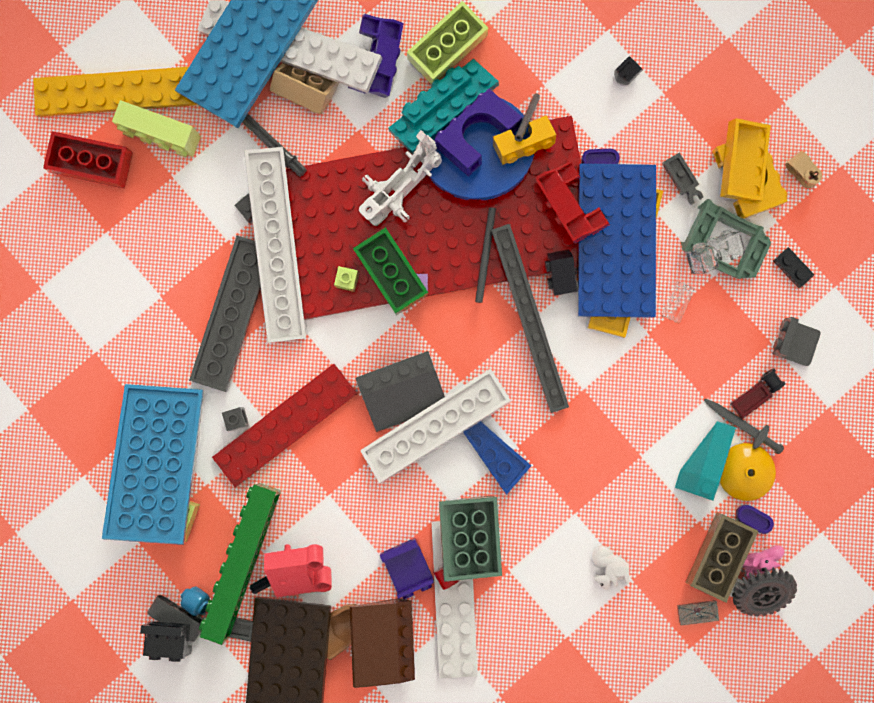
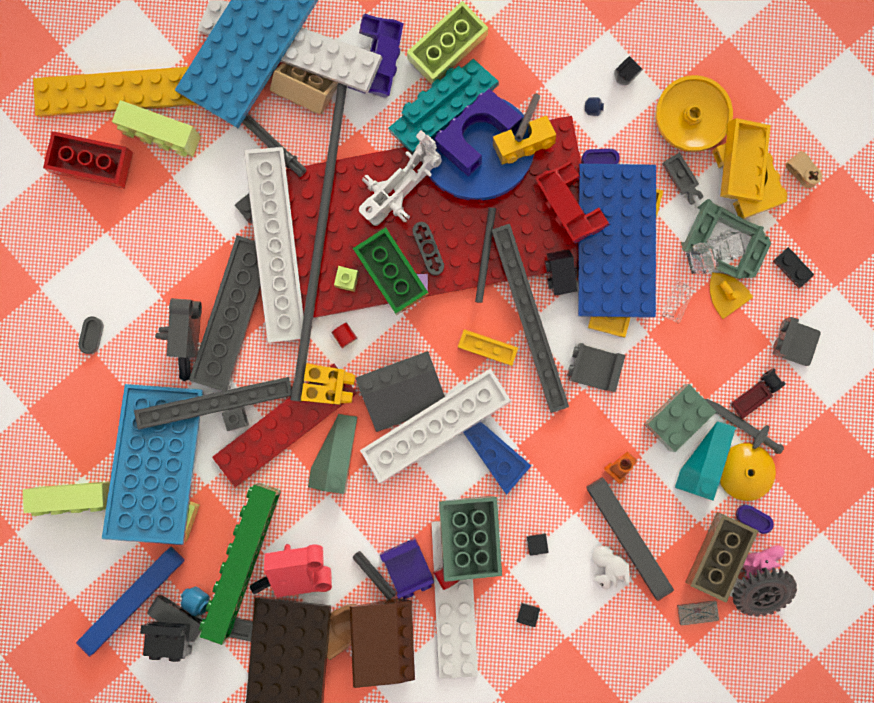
none -> yellowish green brick [22,481,110,516]
none -> blue beam [76,546,185,657]
none -> dark grey tile [78,316,104,354]
none -> dark grey tile [134,377,292,430]
none -> dark grey piece [155,298,202,381]
none -> dark grey piece [290,83,347,402]
none -> yellow hips [301,363,356,405]
none -> sand green wedge [308,414,358,494]
none -> red brick [331,322,358,349]
none -> dark grey axle [352,551,396,600]
none -> dark grey beam [413,222,444,276]
none -> yellow plate [458,329,518,366]
none -> black tile [516,602,540,627]
none -> black tile [526,533,549,556]
none -> dark grey panel [567,343,626,393]
none -> dark blue piece [585,97,604,116]
none -> dark grey beam [586,477,674,601]
none -> orange plate [604,451,637,485]
none -> sand green brick [644,384,716,452]
none -> yellow dish [655,75,733,152]
none -> yellow shield [710,272,753,319]

